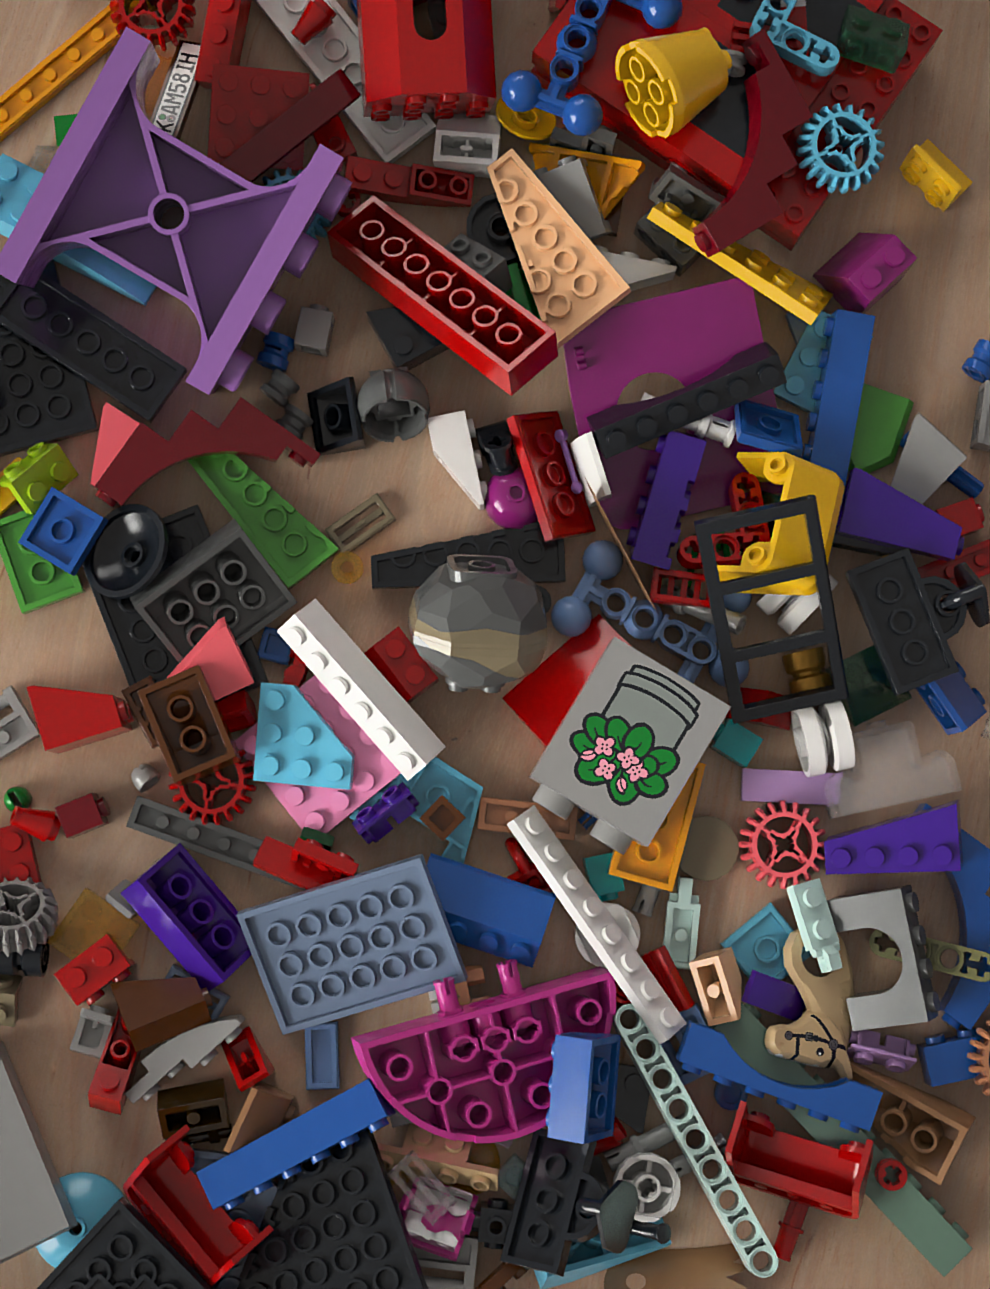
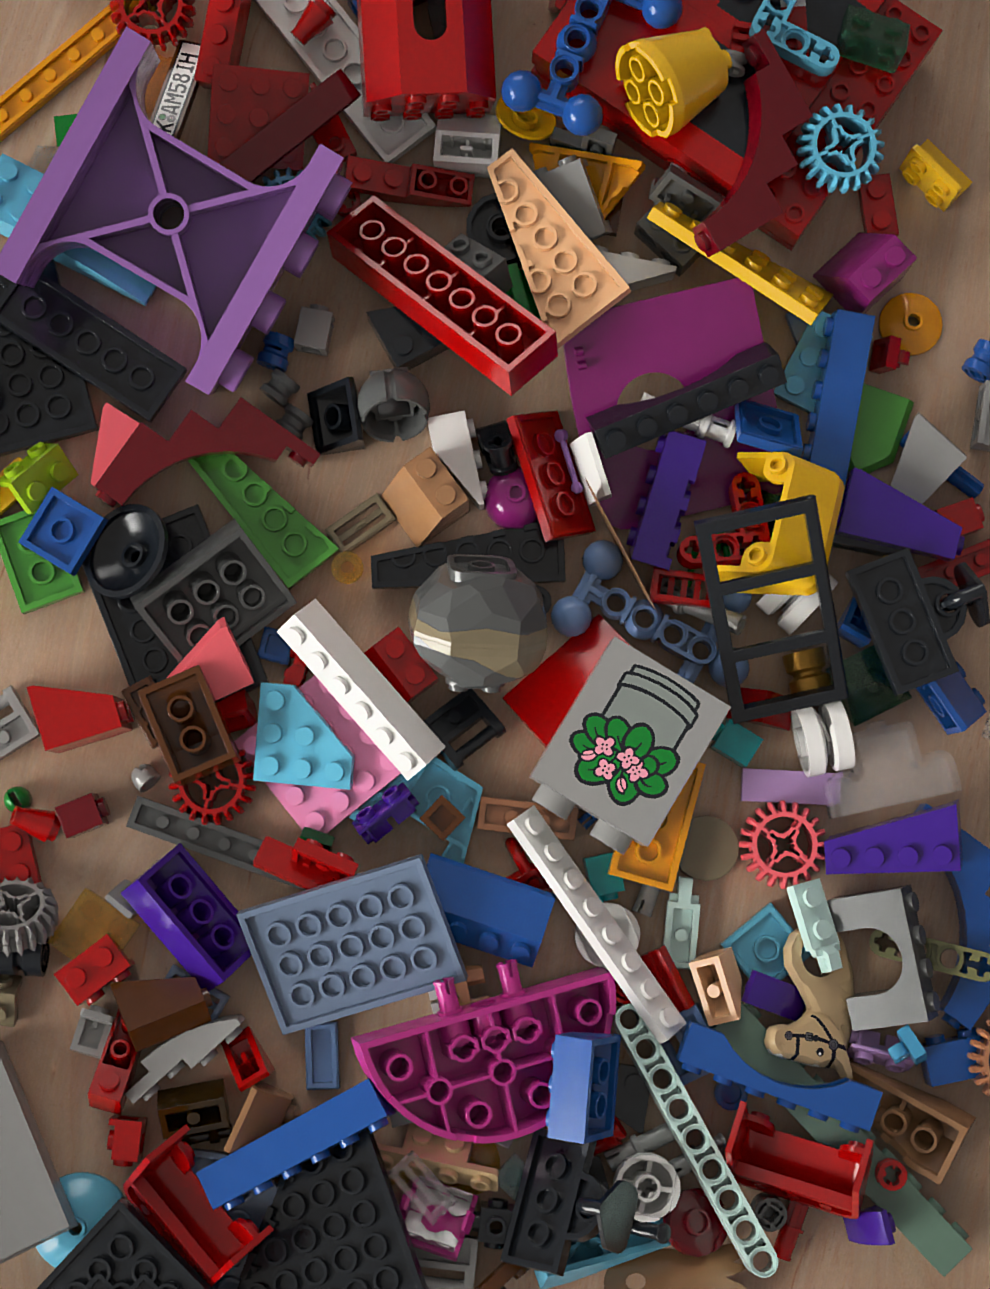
none -> red brick [107,1114,148,1167]
none -> medium nougat slope [380,447,469,547]
none -> black plate [423,689,506,771]
none -> dark red tile [663,1188,727,1257]
none -> dark grey wheel [750,1192,787,1232]
none -> blue slope [837,595,872,648]
none -> dark purple slope [843,1205,896,1246]
none -> red plate [858,173,899,237]
none -> red tile [869,335,910,374]
none -> light orange dish [879,293,943,356]
none -> dark azure tile [888,1024,927,1066]

